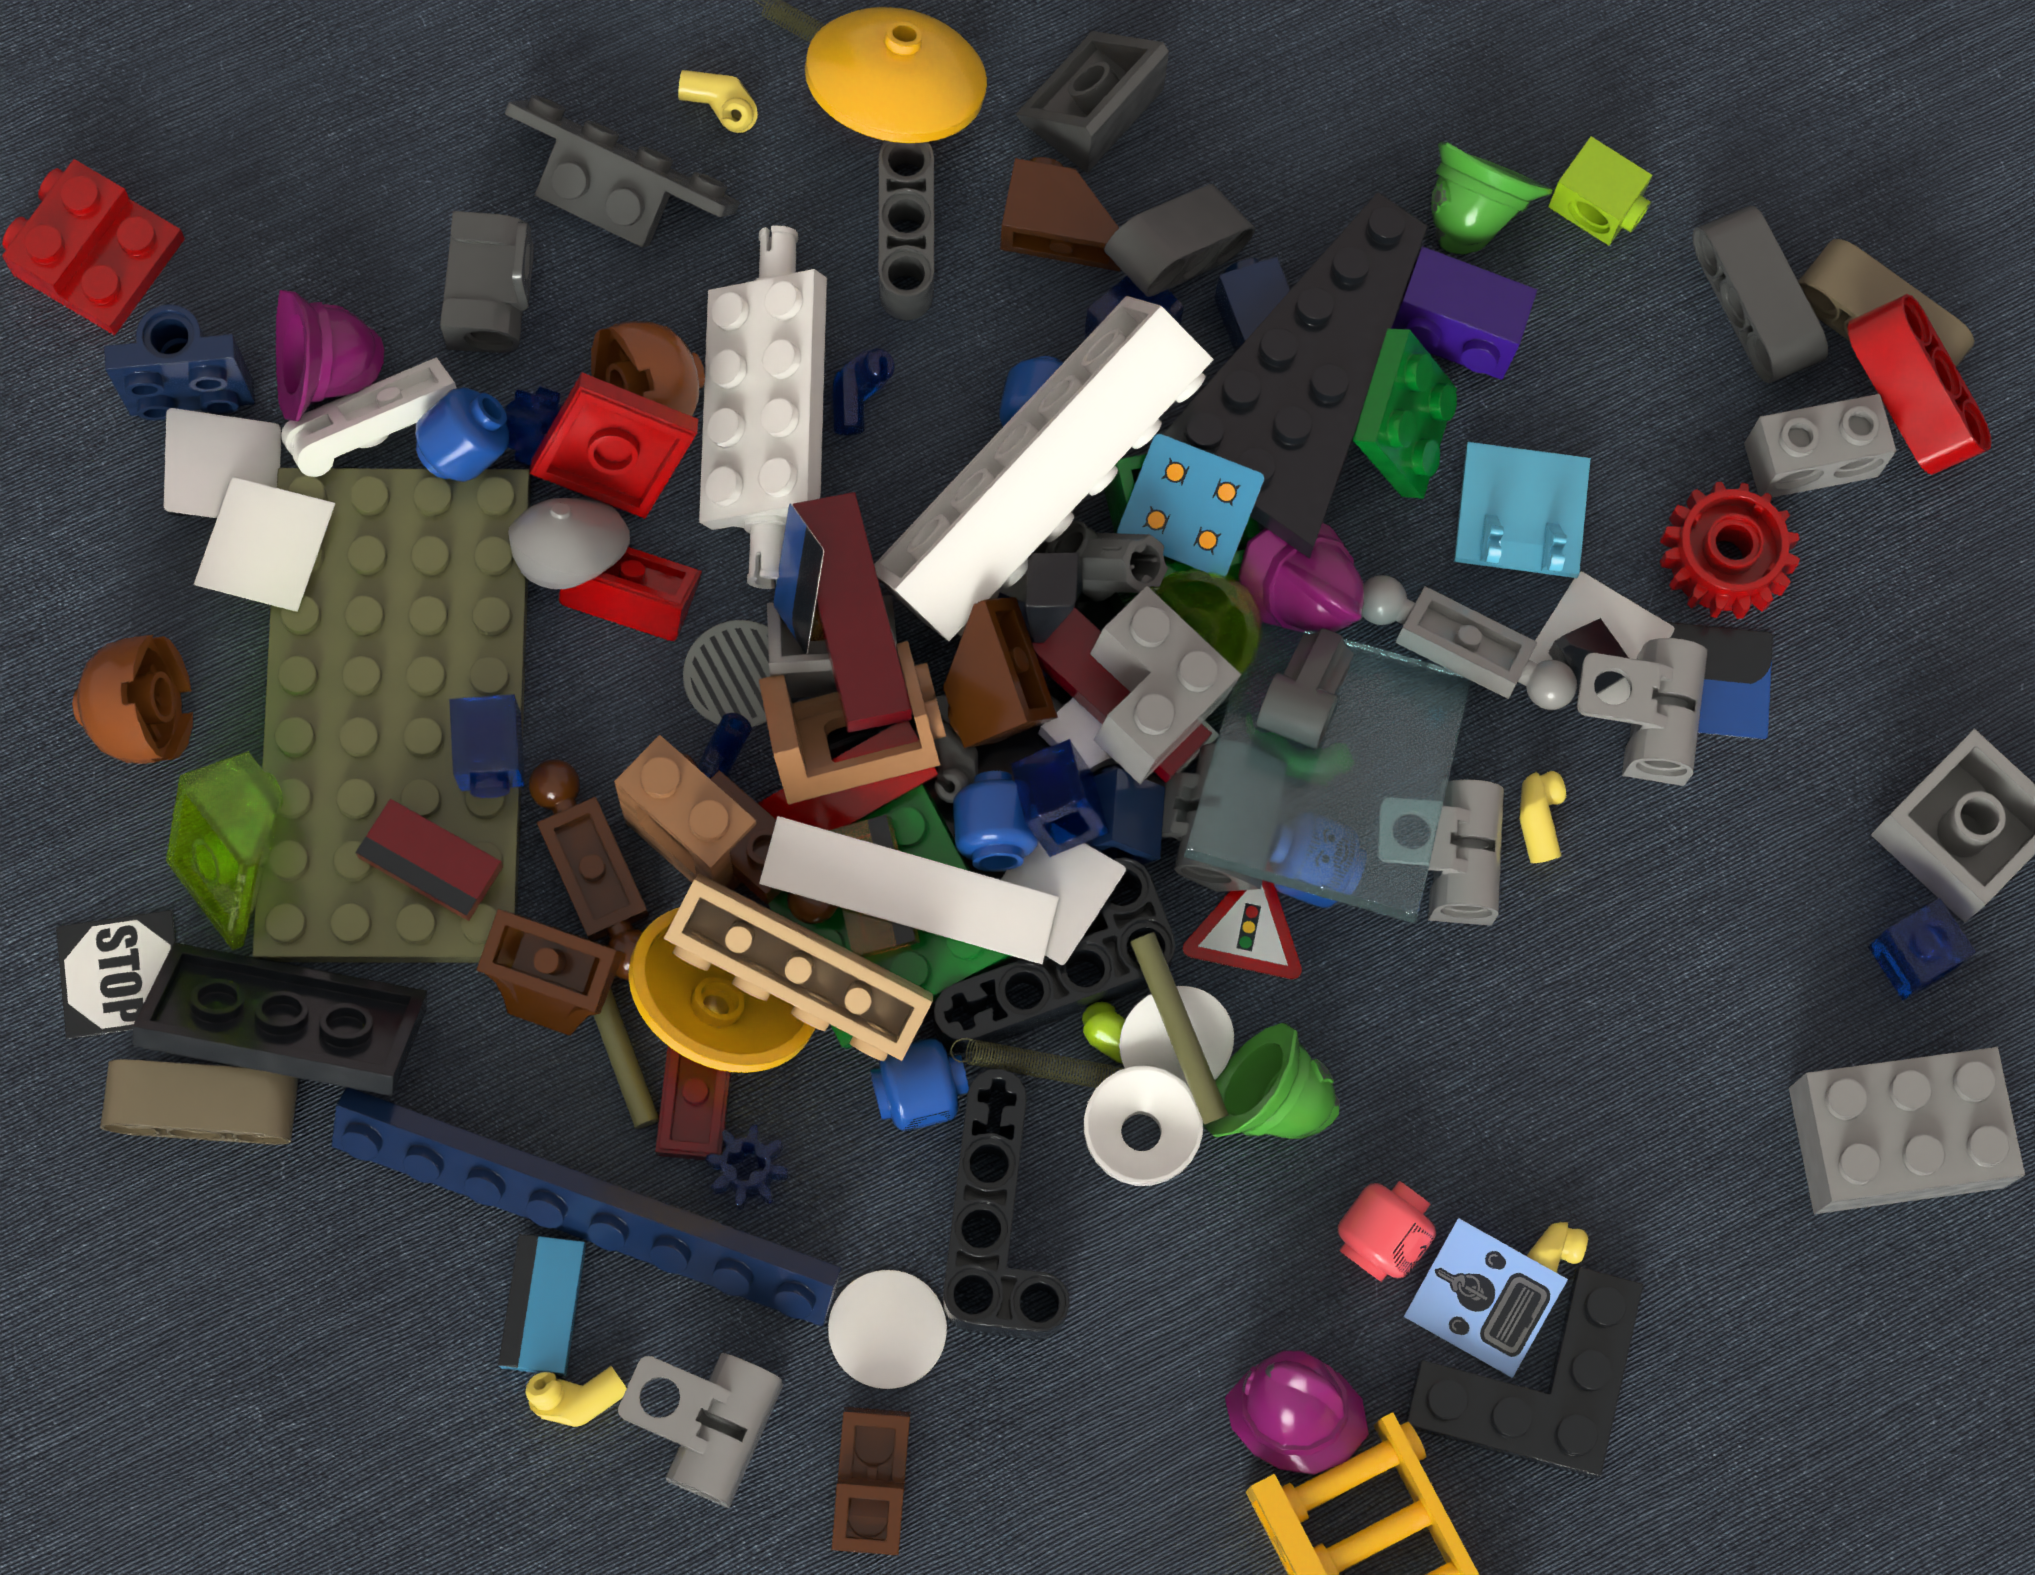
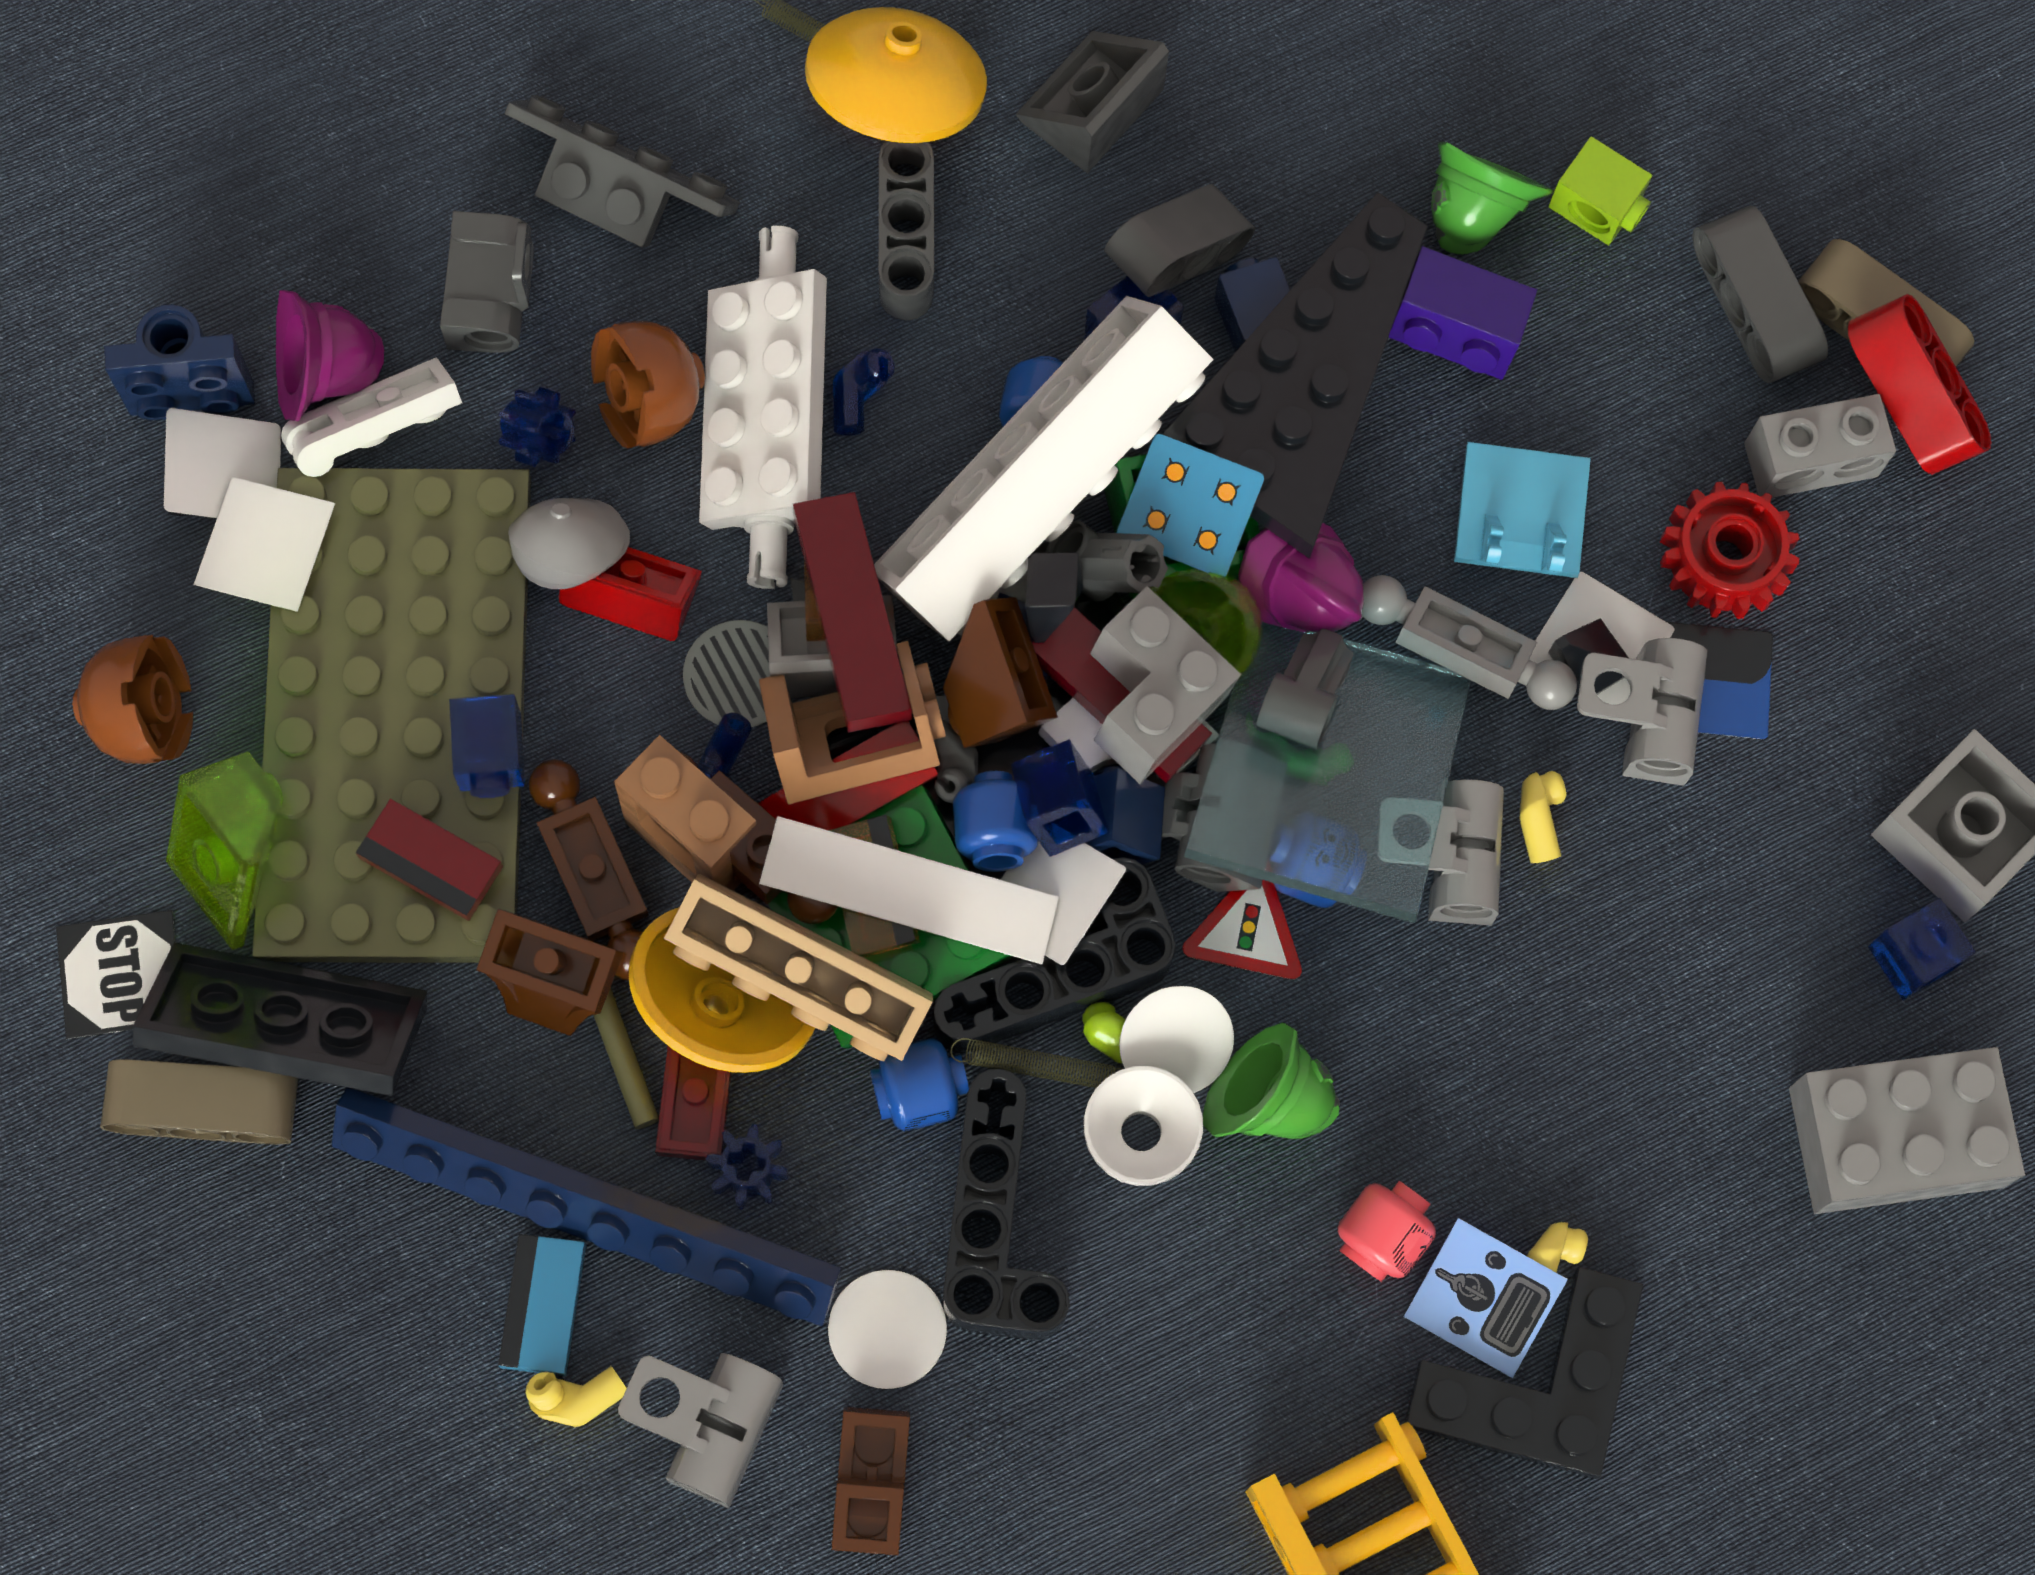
red plate [2,159,185,336] -> none
blue head [416,387,509,482] -> none
red plate [530,372,699,519] -> none
light yellow arm [678,70,758,133] -> none
sticker [774,503,824,654] -> none
reddish brown slope [1000,157,1120,272] -> none
olive bar [1130,932,1229,1125] -> none
magenta piece [1225,1350,1369,1475] -> none
green plate [1353,328,1457,499] -> none

